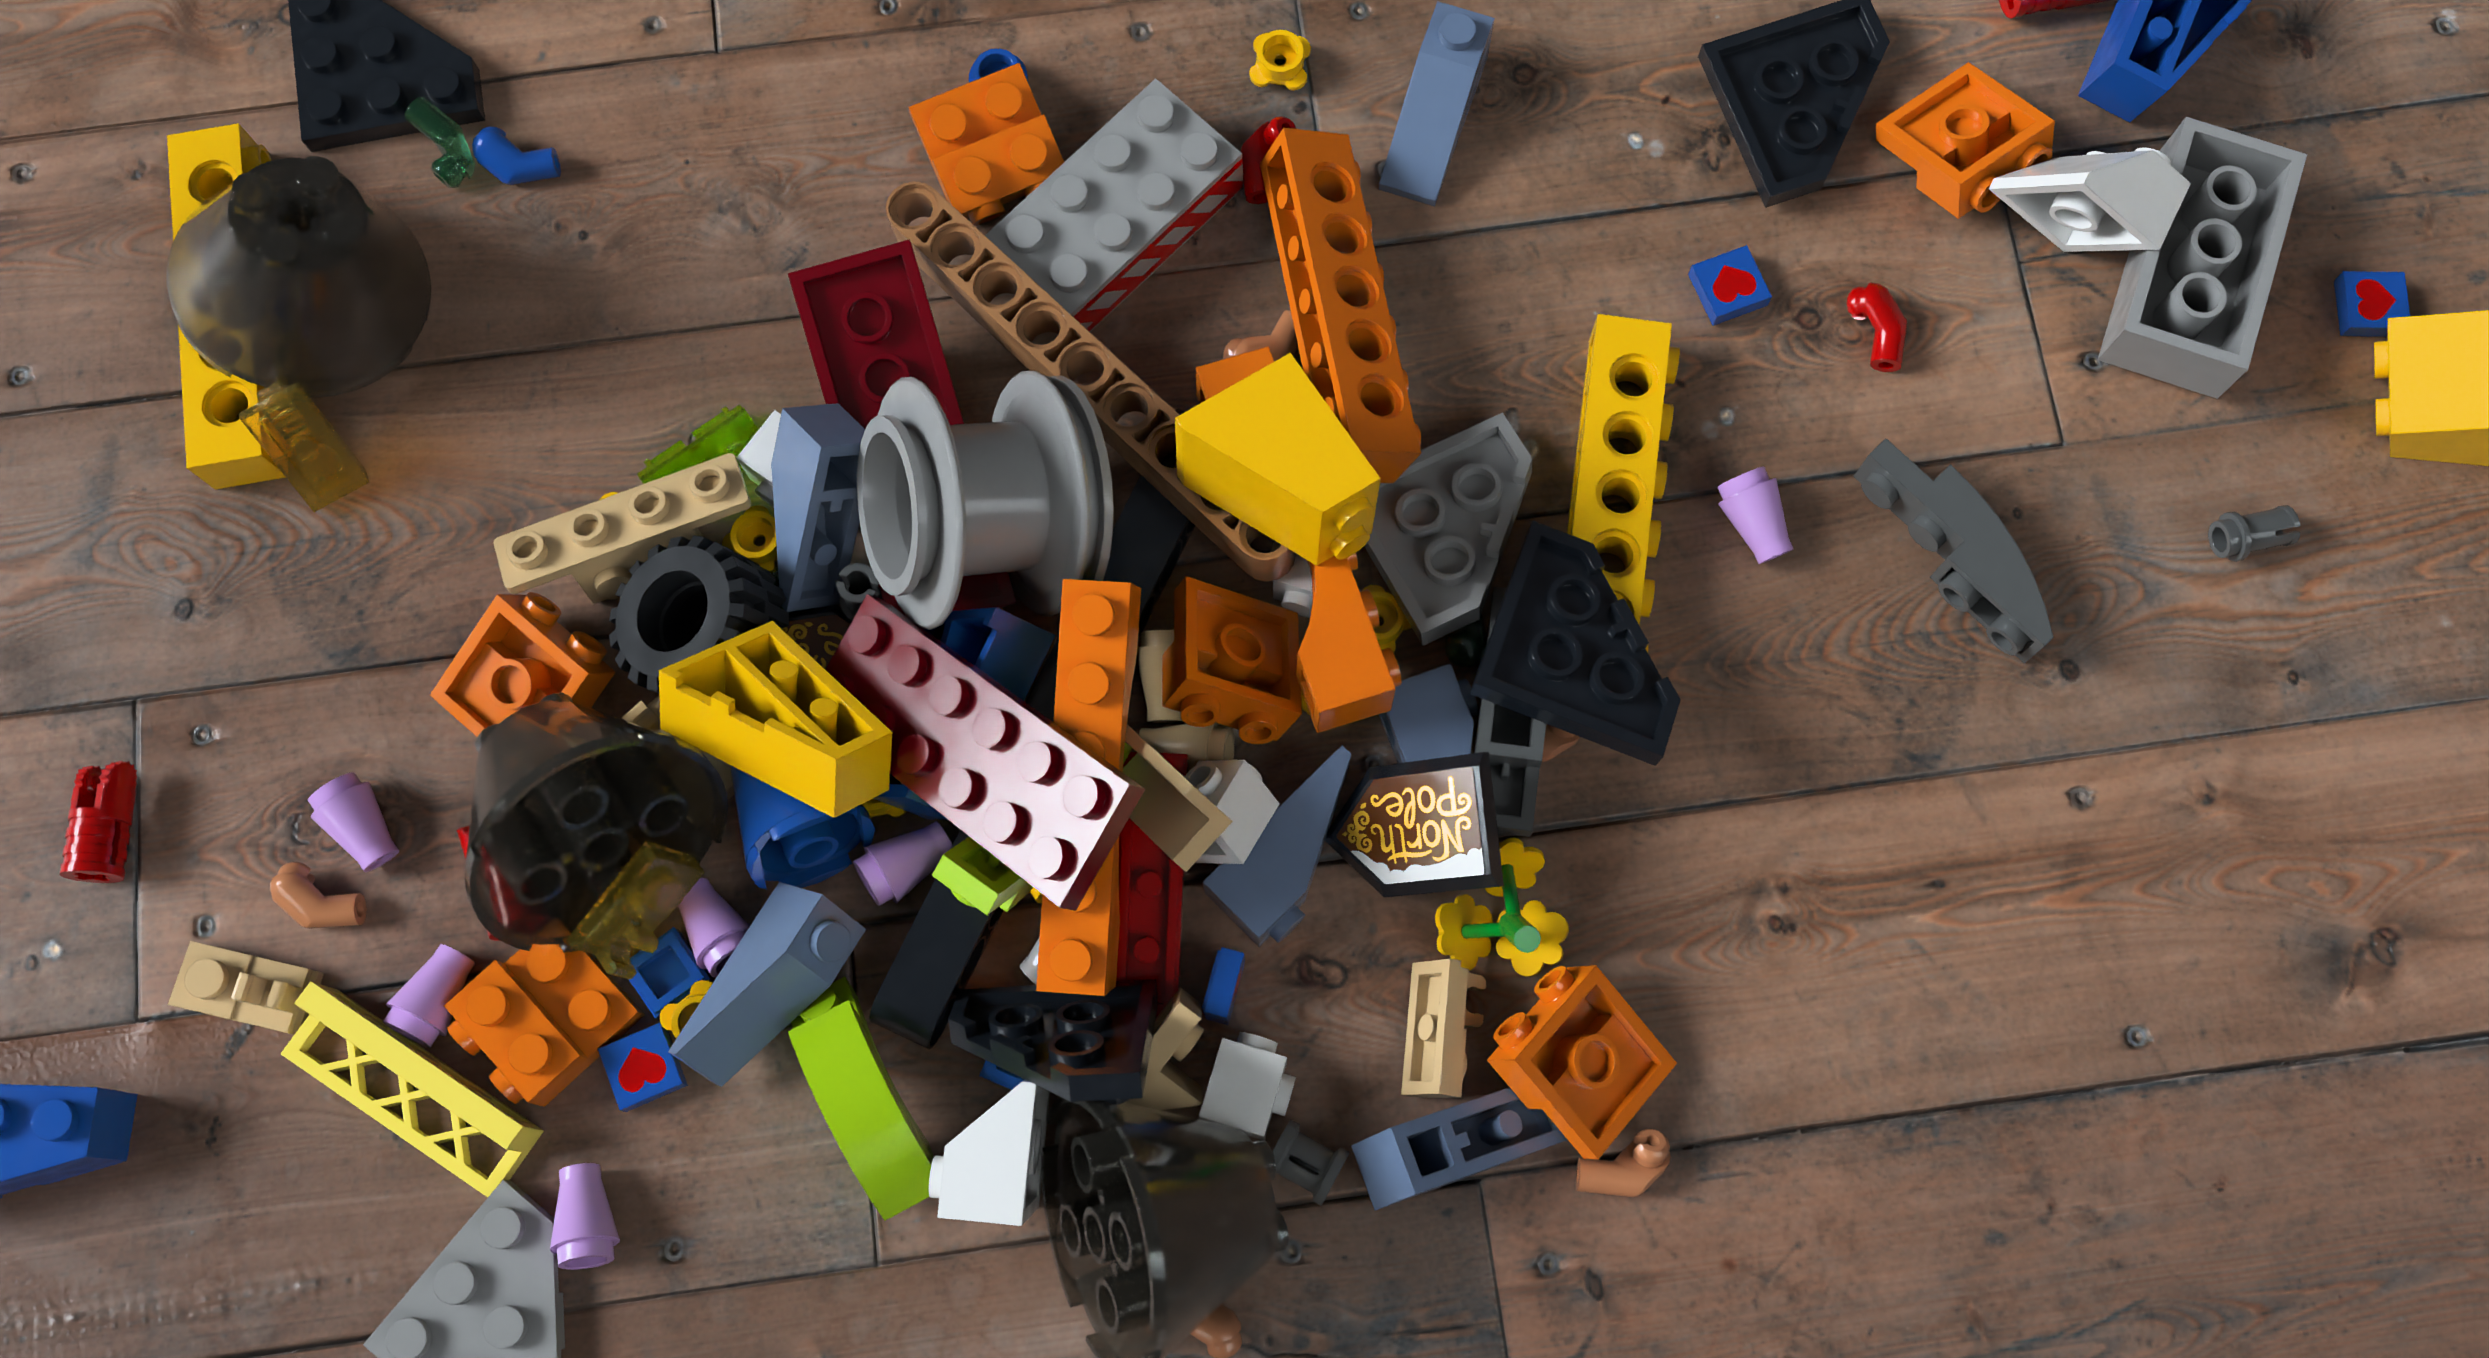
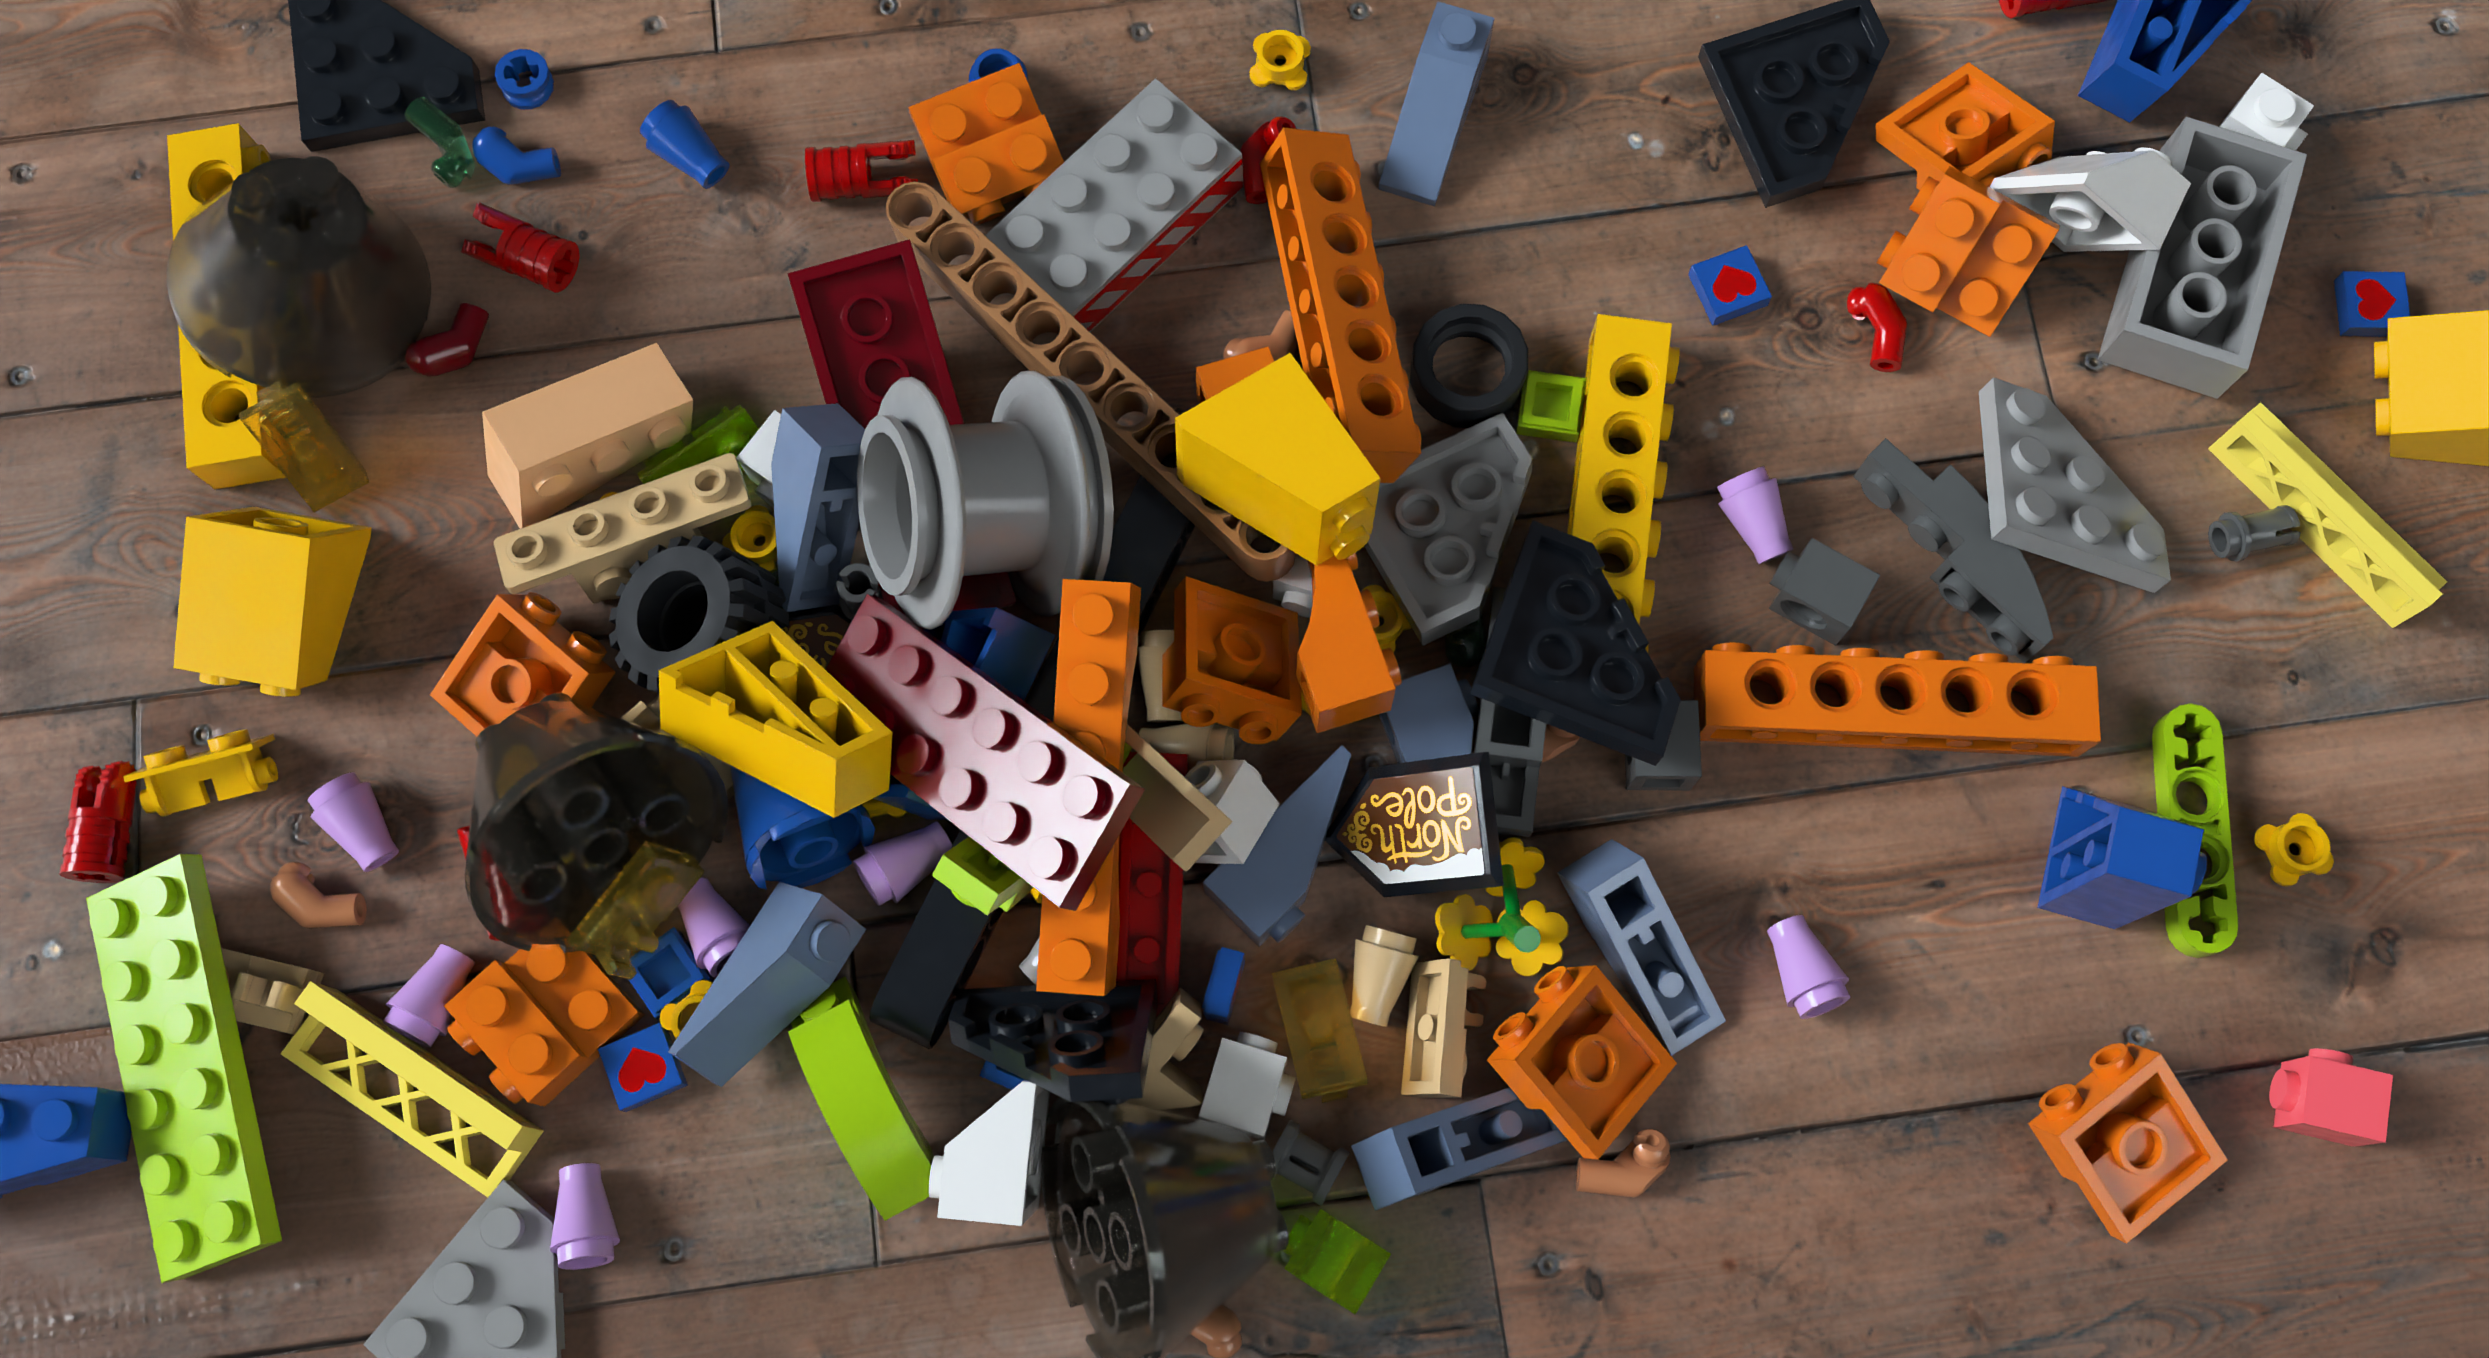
none -> lime plate [86,854,282,1283]
none -> yellow hinge [123,729,278,817]
none -> yellow slope [173,507,371,697]
none -> dark red arm [405,303,489,377]
none -> red hinge [461,202,580,293]
none -> light nougat wedge [482,343,693,529]
none -> blue bush [495,49,554,109]
none -> blue cone [640,100,730,189]
none -> red hinge [805,140,918,202]
none -> clear yellow plate [1272,958,1368,1103]
none -> clear neon green brick [1280,1209,1391,1315]
none -> tan cone [1349,925,1419,1027]
none -> black tyre [1410,304,1529,428]
none -> lime tile [1516,370,1587,443]
none -> sand blue slope [1557,839,1726,1056]
none -> dark grey brick [1625,693,1702,791]
none -> orange brick [1694,642,2101,757]
none -> lavender cone [1767,915,1850,1019]
none -> dark grey brick [1769,538,1880,646]
none -> orange plate [1876,166,2060,337]
none -> light grey plate [1979,377,2171,593]
none -> orange plate [2028,1042,2228,1244]
none -> blue wedge [2037,786,2207,930]
none -> lime beam [2152,703,2238,958]
none -> light yellow fence [2208,402,2447,628]
none -> white brick [2219,73,2314,151]
none -> yellow plate [2254,813,2334,887]
none -> coral brick [2269,1048,2393,1147]

